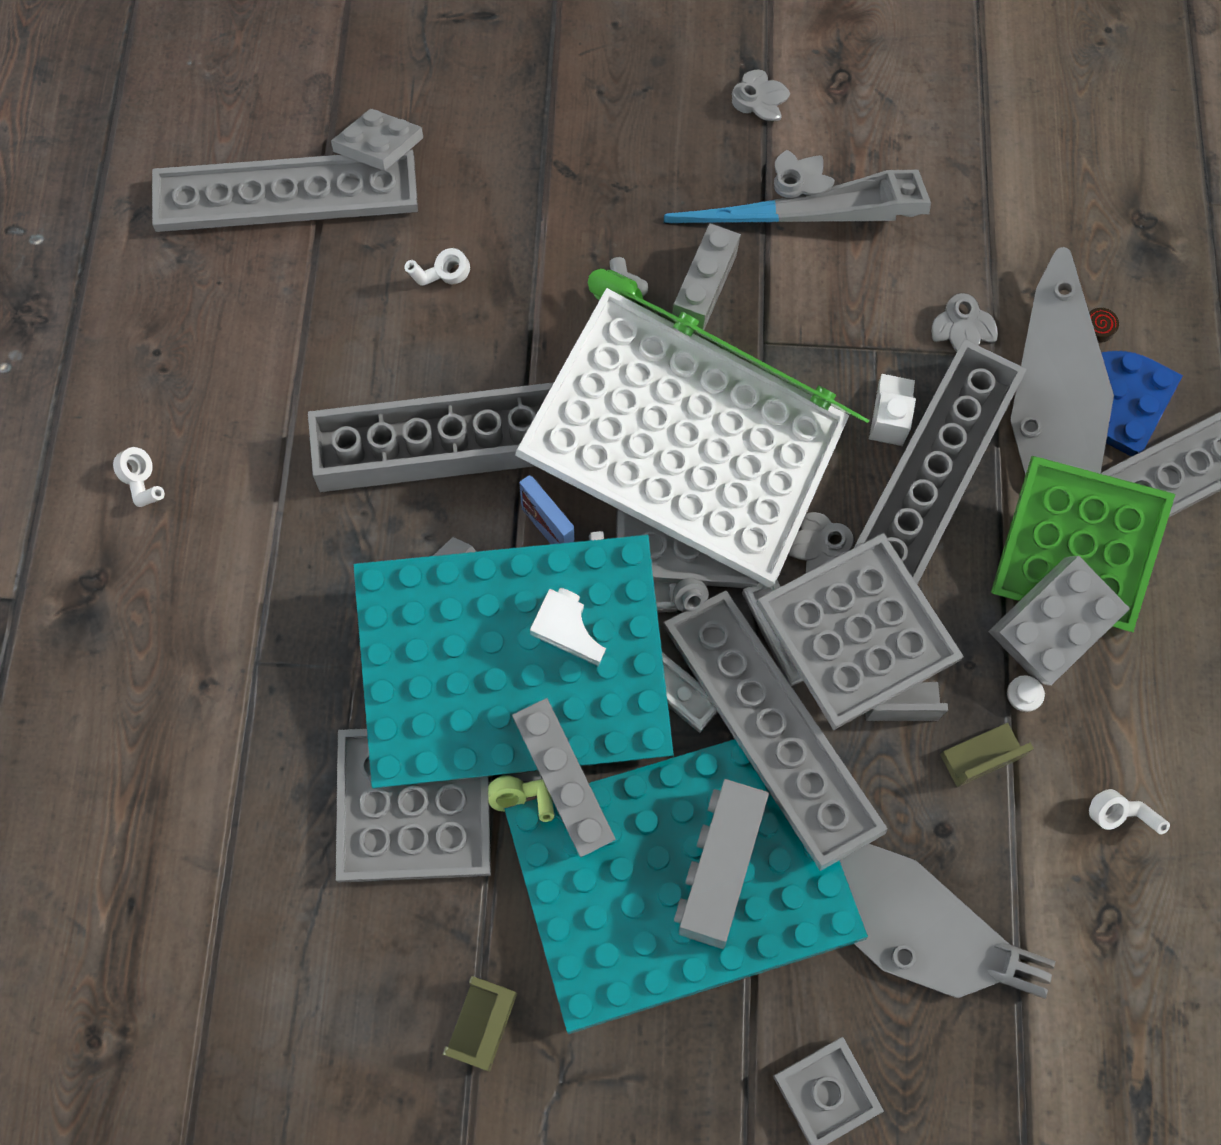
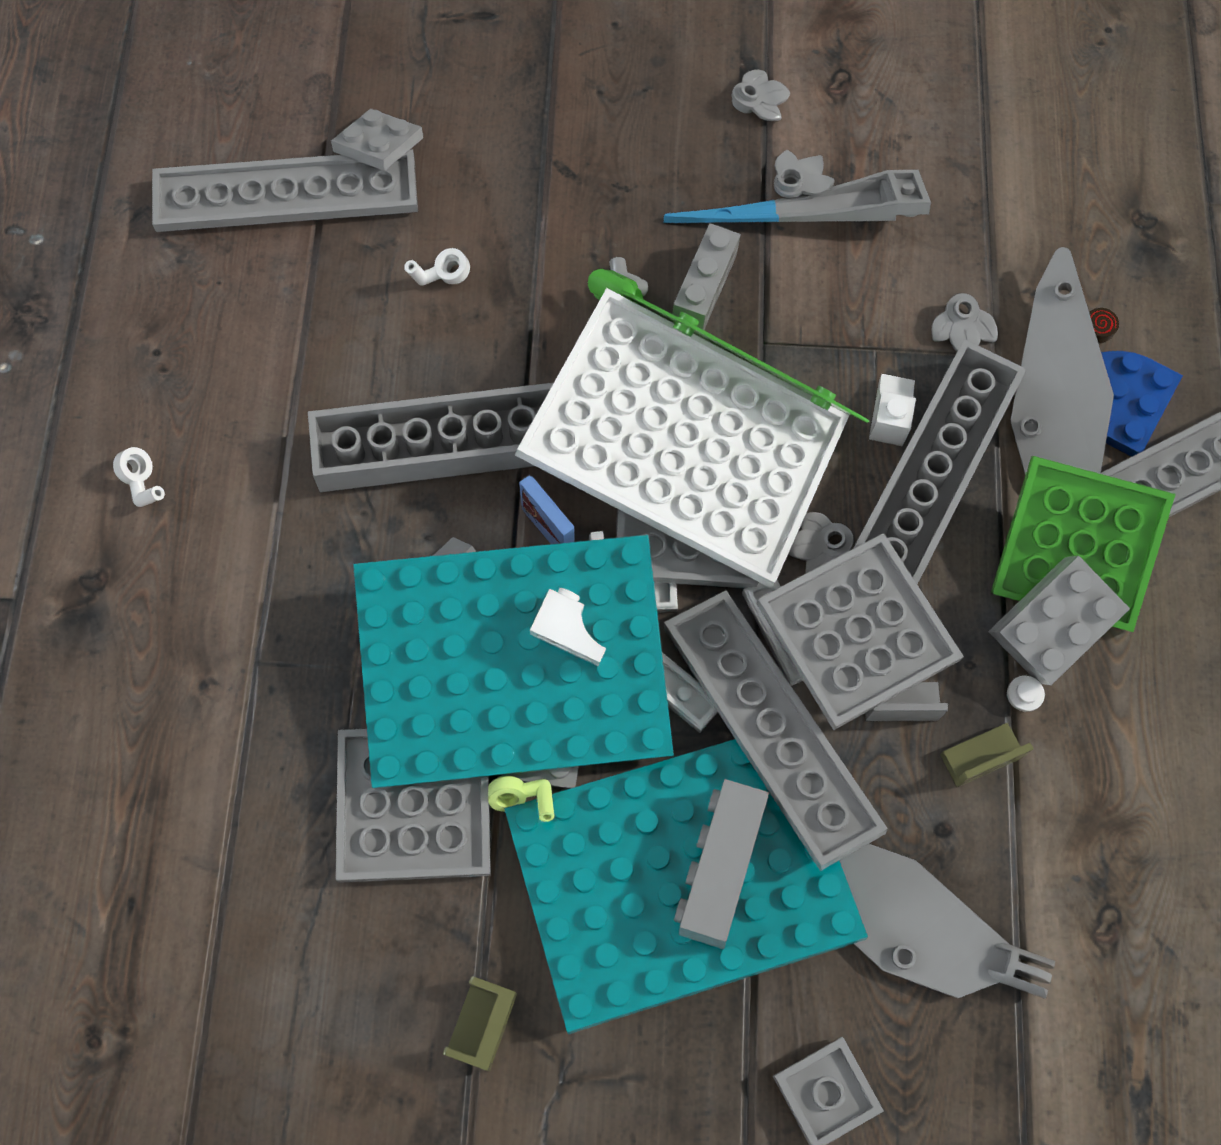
light grey brick [512,698,616,857] -> none
light grey plate [673,578,709,612] -> none
white plate [1089,789,1170,834] -> none

